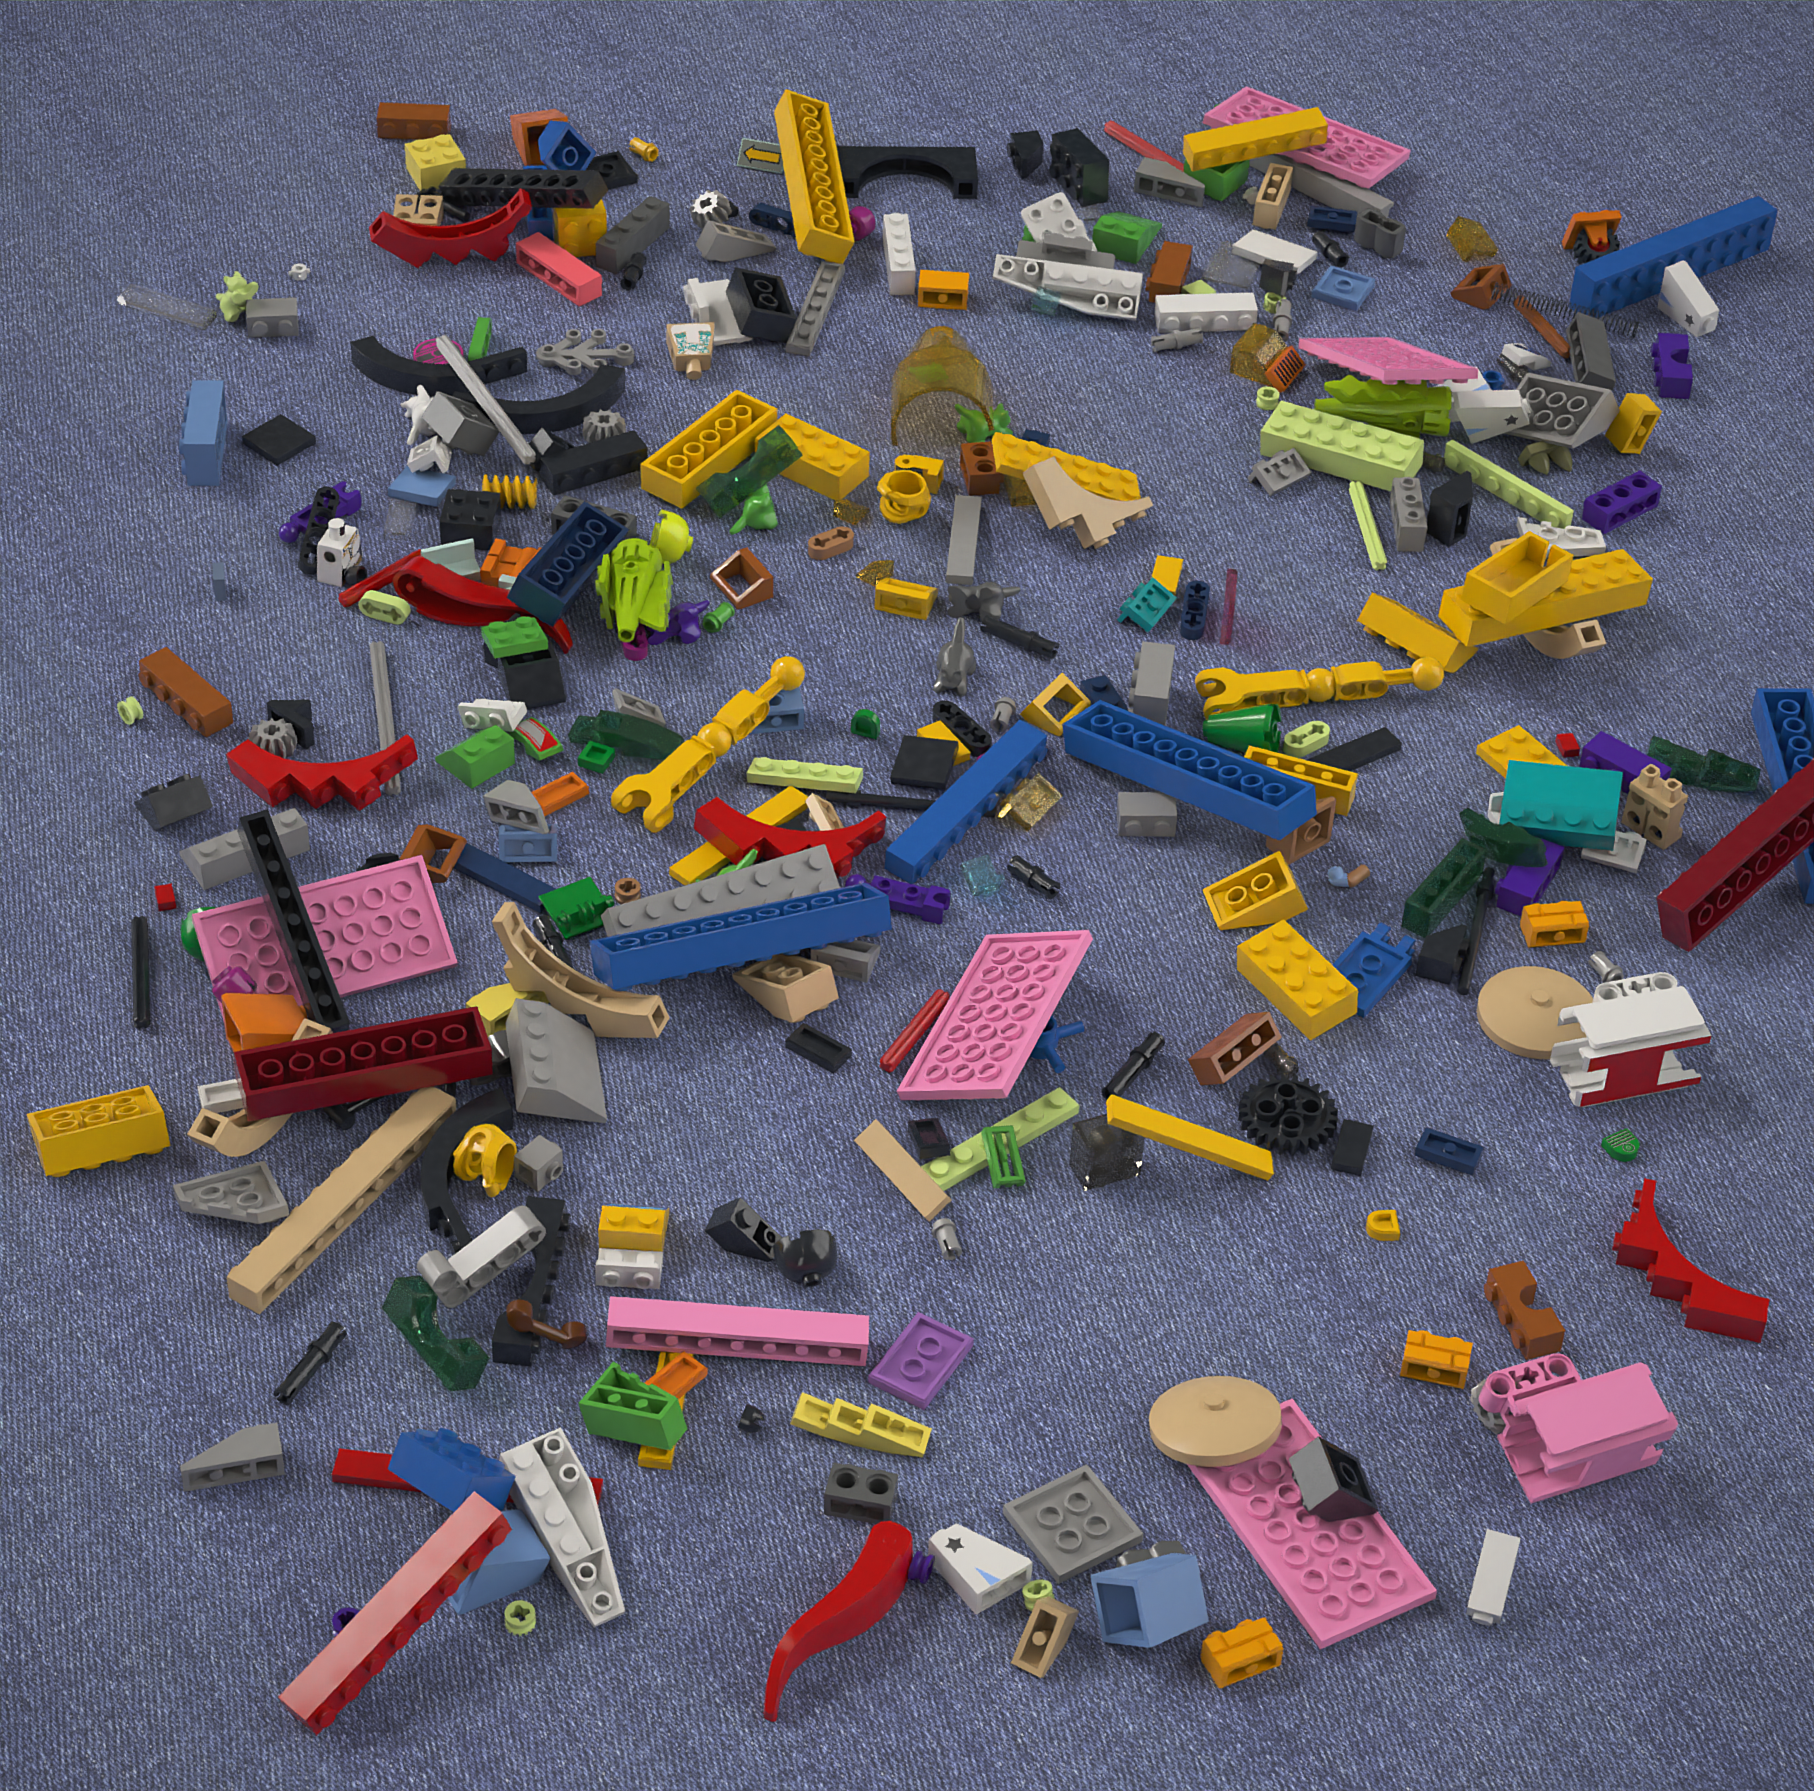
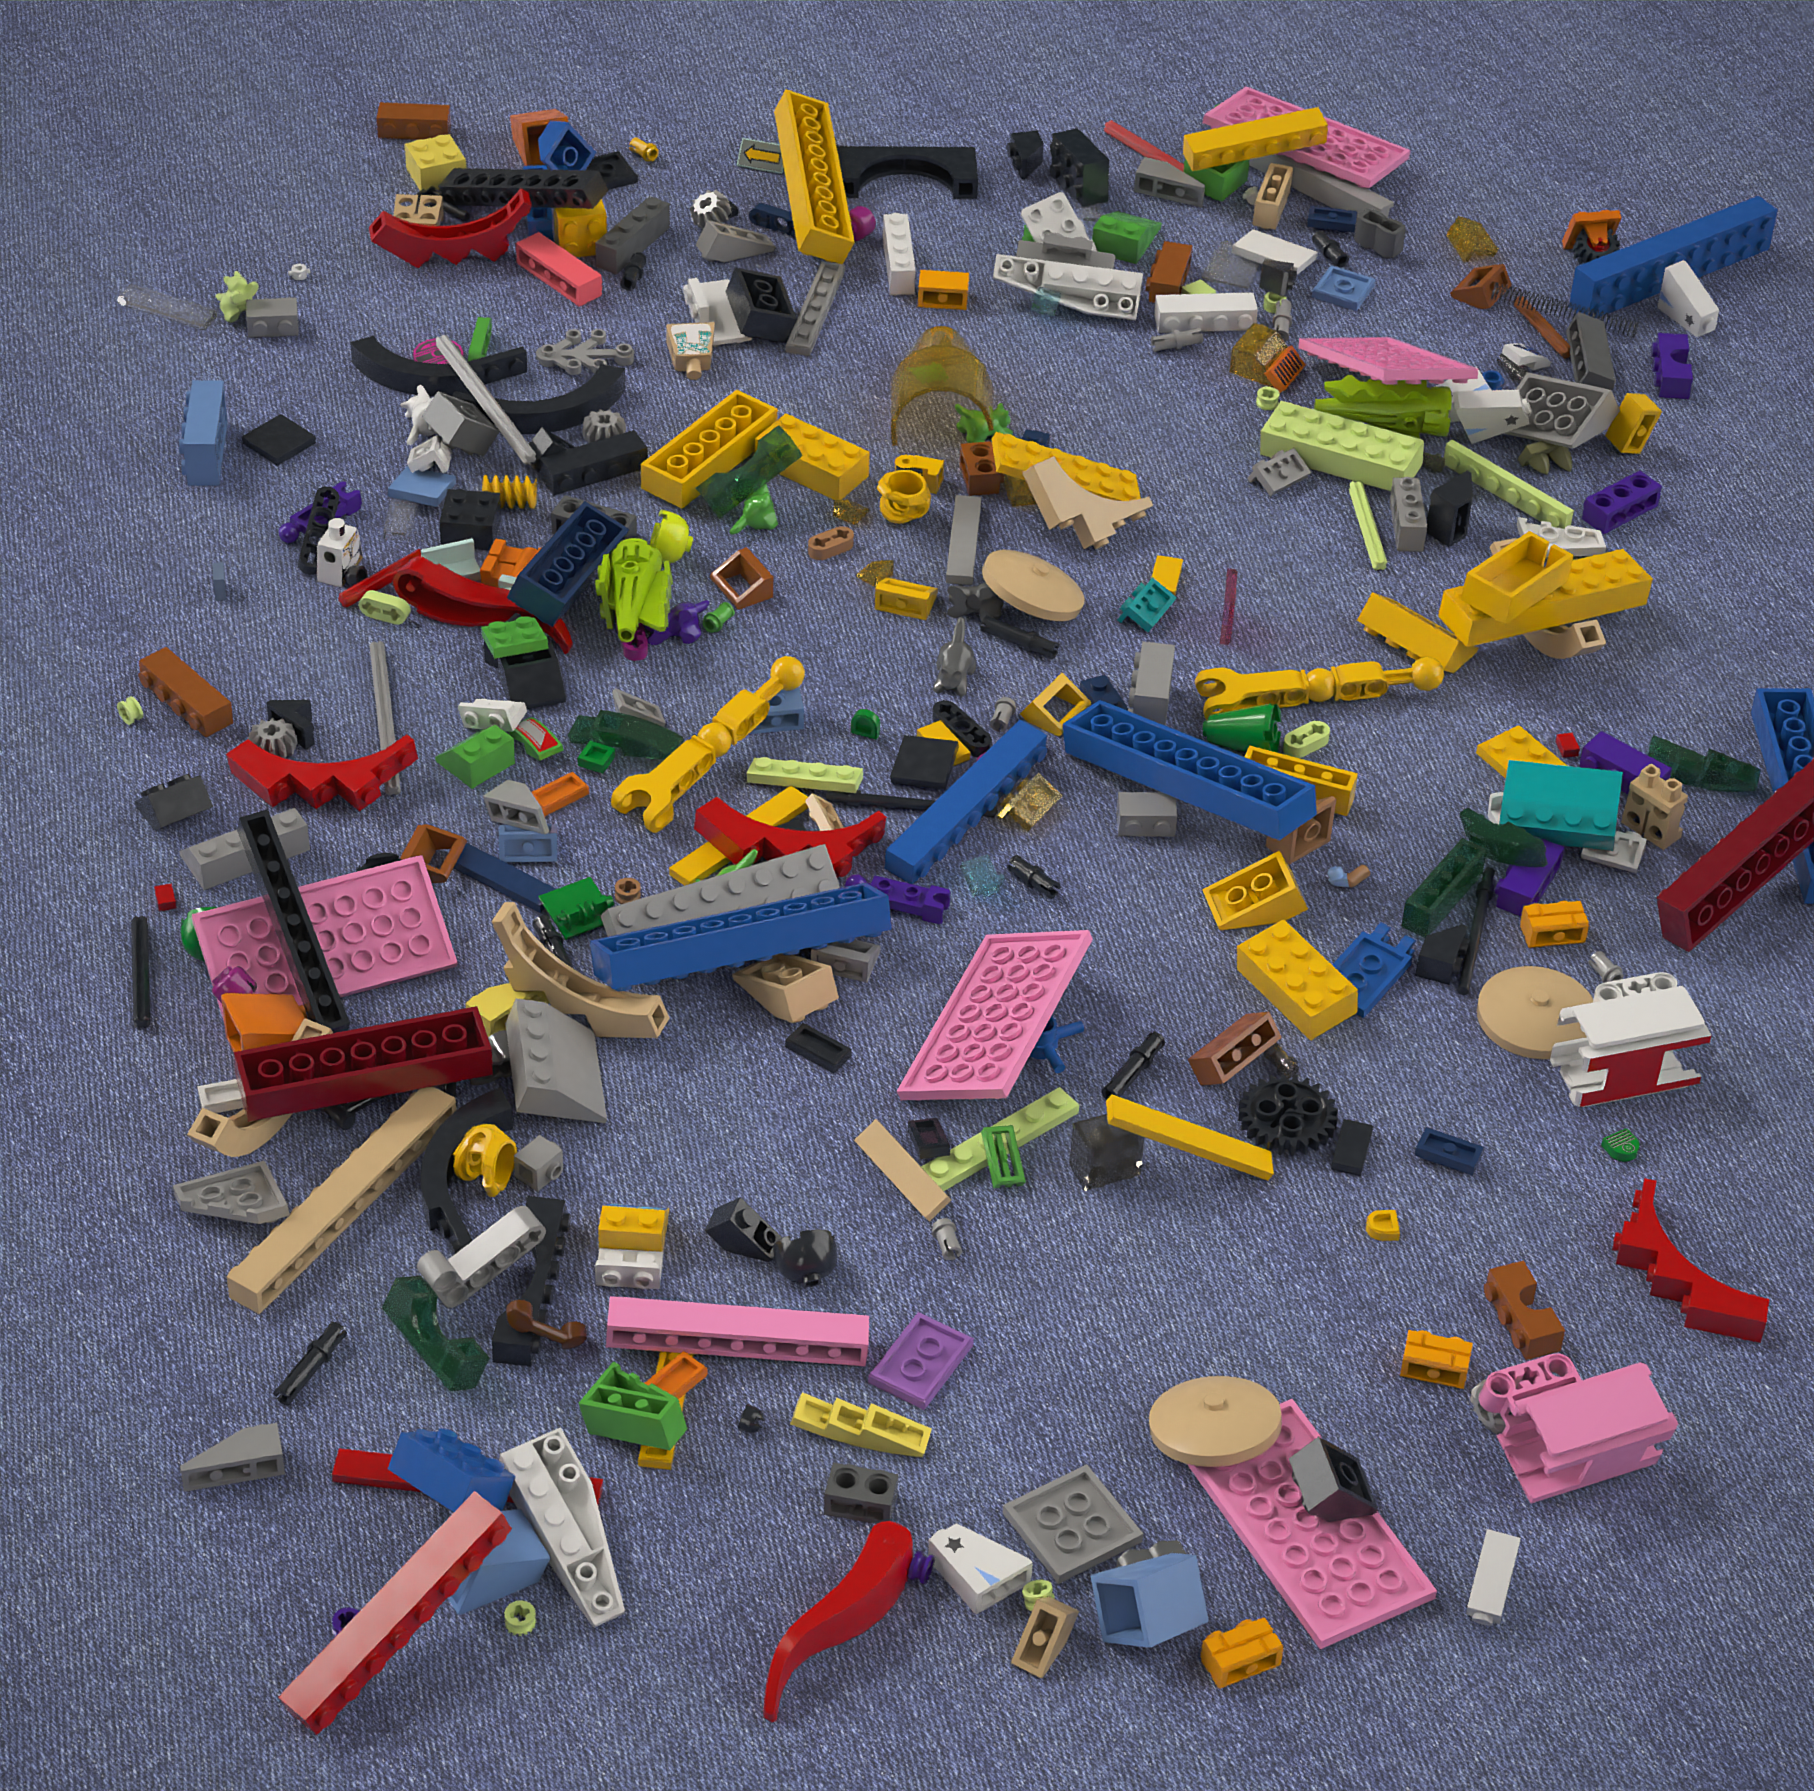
yellow slope [27,1085,170,1177] -> none
red axle [879,989,950,1073] -> none
dark blue beam [1180,581,1210,640] -> none
black tile [1307,727,1402,771] -> none
none -> tan dish [982,550,1085,621]

